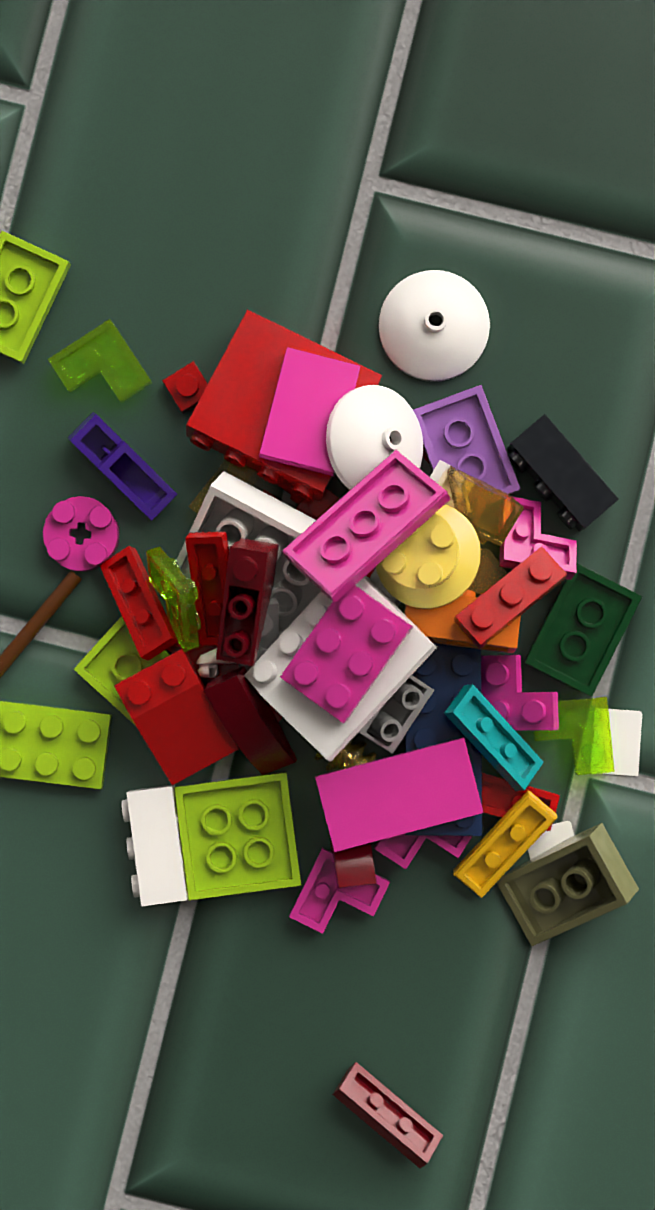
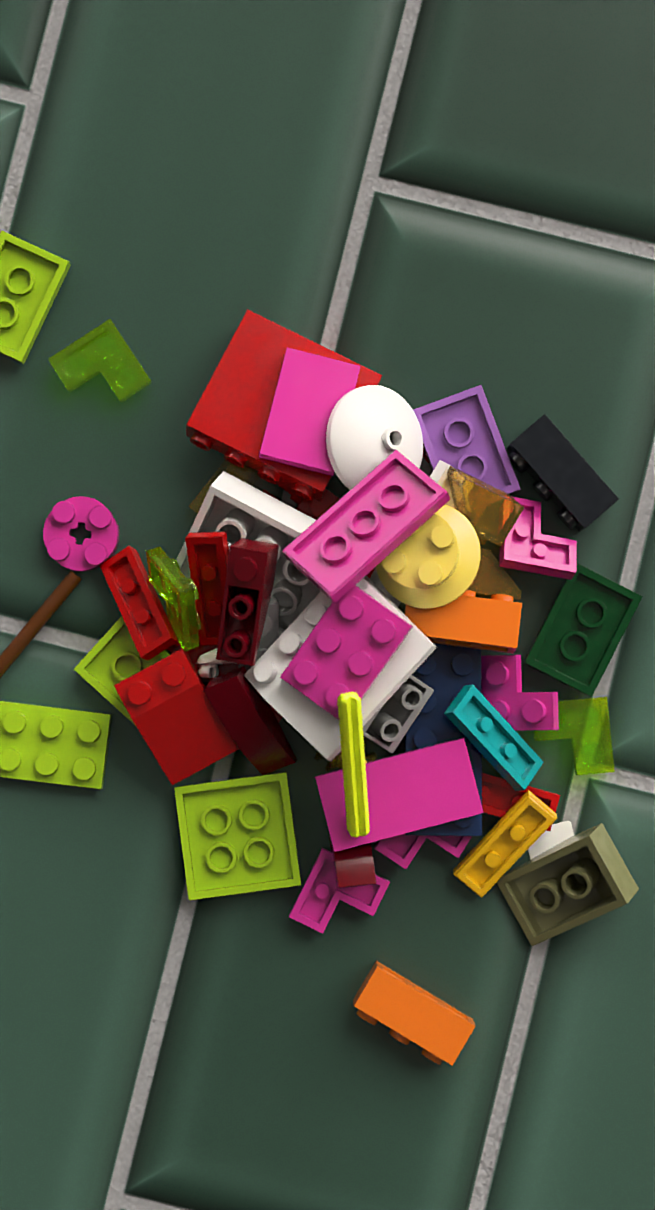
dark purple slope [67,412,178,521] -> none
white brick [121,784,188,906] -> none
red plate [162,361,208,414] -> none
plate [332,1062,443,1169] -> none
white dish [379,270,490,382] -> none
plate [454,546,567,649] -> none
white sticker [590,708,642,776] -> none
none -> neon yellow axle [337,692,370,838]
none -> orange brick [353,960,476,1066]

